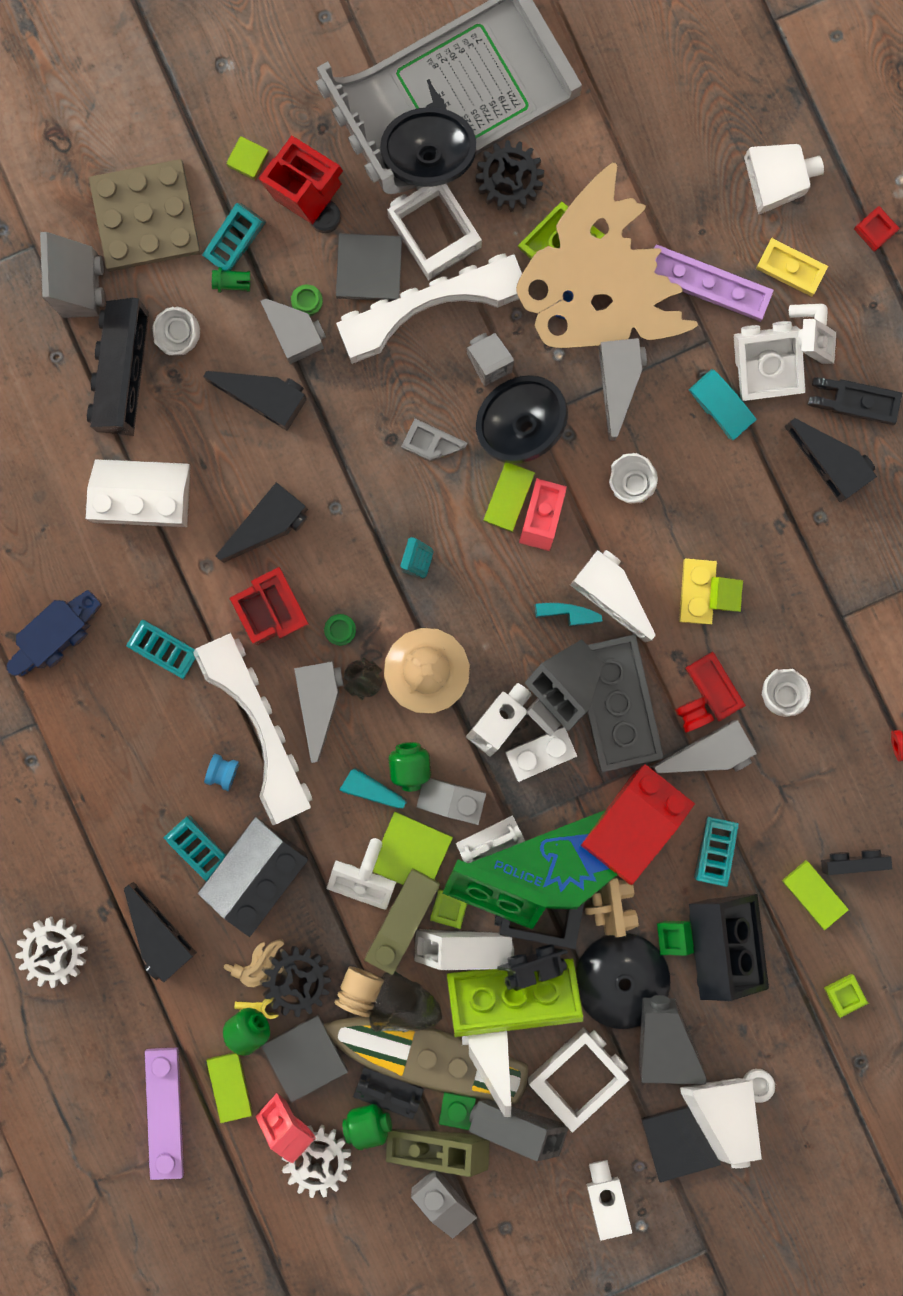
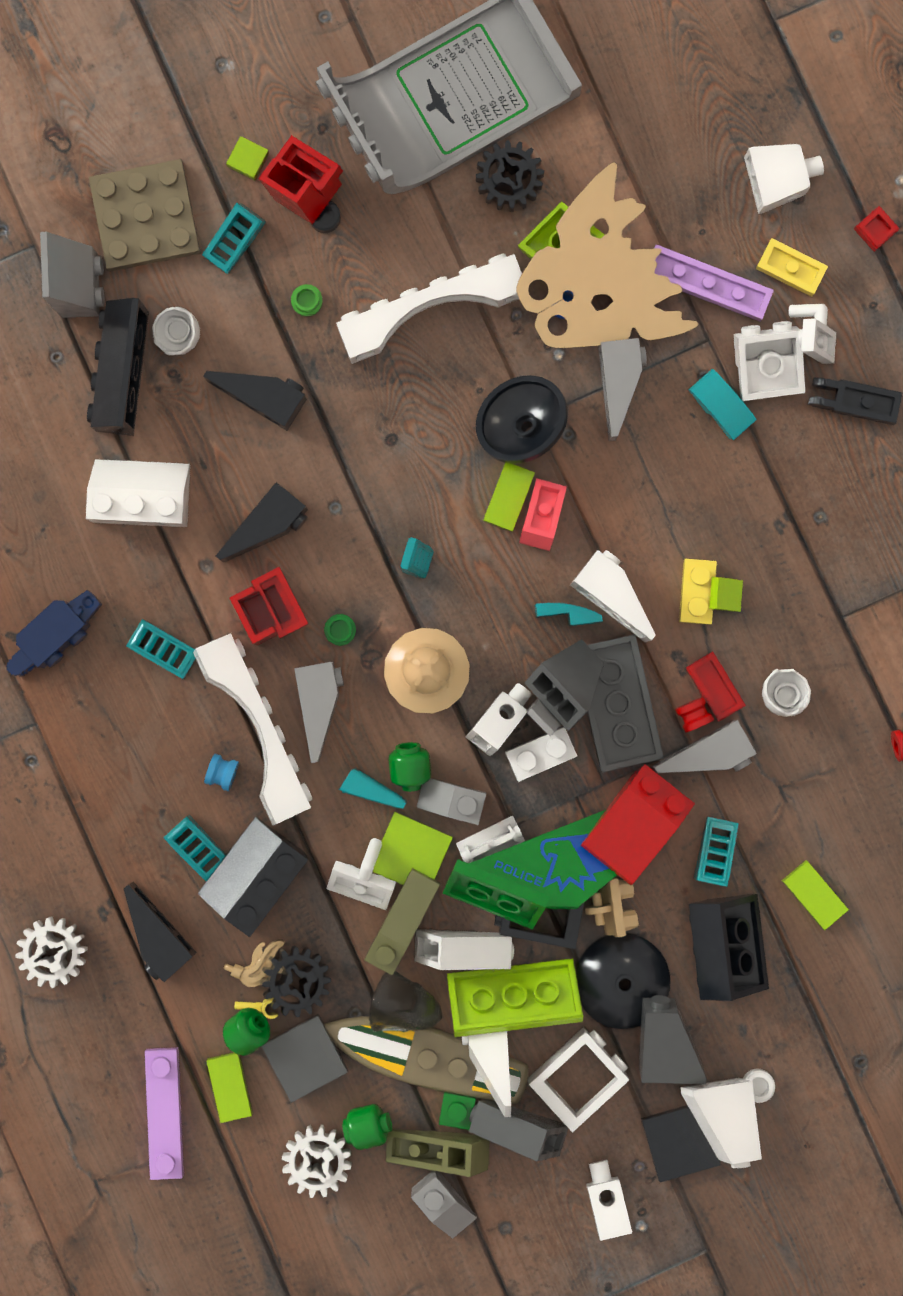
green pin [212,267,251,293] -> none
coral plate [255,1093,316,1163] -> none
light grey slope [261,299,326,364] -> none
tan piece [334,966,384,1017] -> none
dark grey tile [336,233,402,301] -> none
clear smoke gear [343,658,383,700] -> none
black hinge [353,1067,424,1119] -> none
black dish [380,107,476,187] -> none
white window [387,184,482,281] -> none
light grey tile [401,419,468,461] -> none
lime tile [430,889,467,929] -> none
light grey slope [467,333,514,387] -> none
black hinge [497,945,568,991] -> none
white hair [609,453,658,504] -> none
green plate [657,921,694,956] -> none
black slope [784,418,877,502] -> none
black plate [821,849,892,875] -> none
lime tile [824,974,869,1018] -> none

